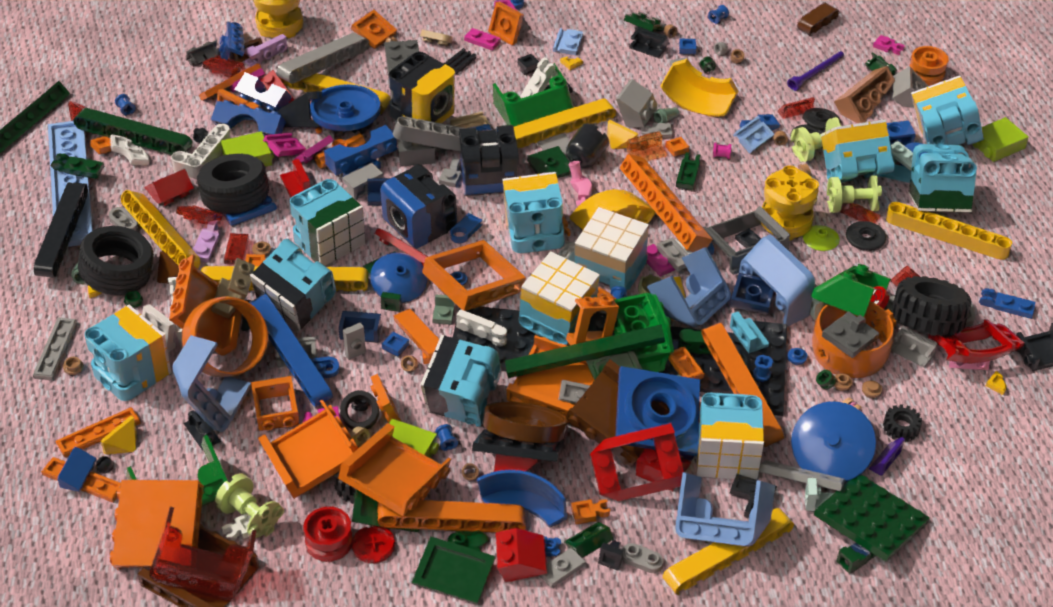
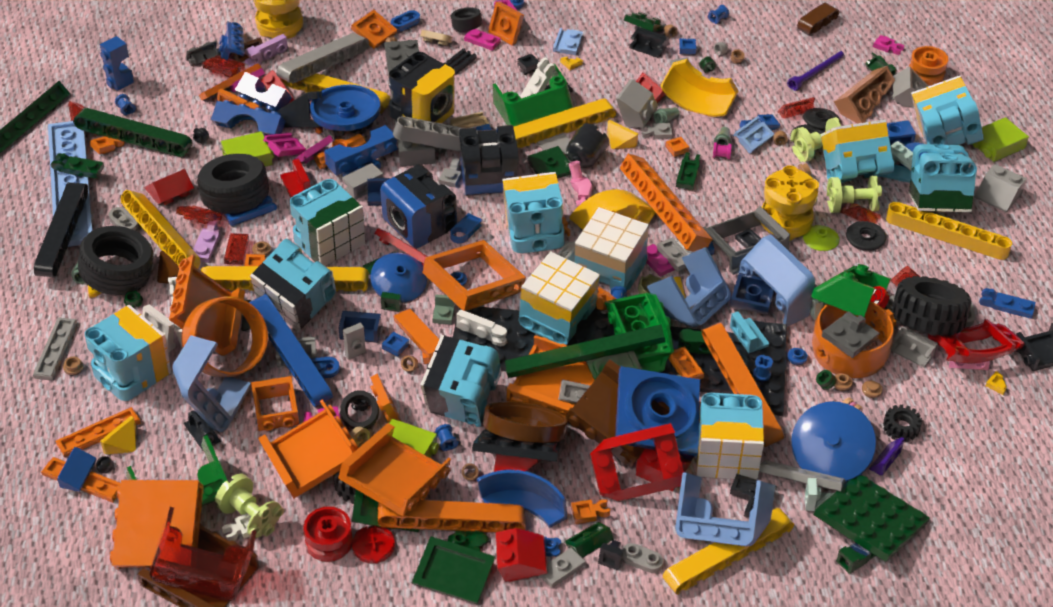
white tile [110,135,149,166] -> none
white beam [171,124,231,179] -> none
dark tan panel [211,258,255,319] -> none
orange panel [566,296,619,345] -> none
clear orange panel [627,131,667,161] -> none
none -> blue arch [100,36,134,91]
none -> blue plate [391,10,420,32]
none -> black tyre [451,7,482,31]
none -> panel [636,72,667,104]
none -> sand green cone [714,127,731,145]
none -> light grey slope [974,164,1027,212]

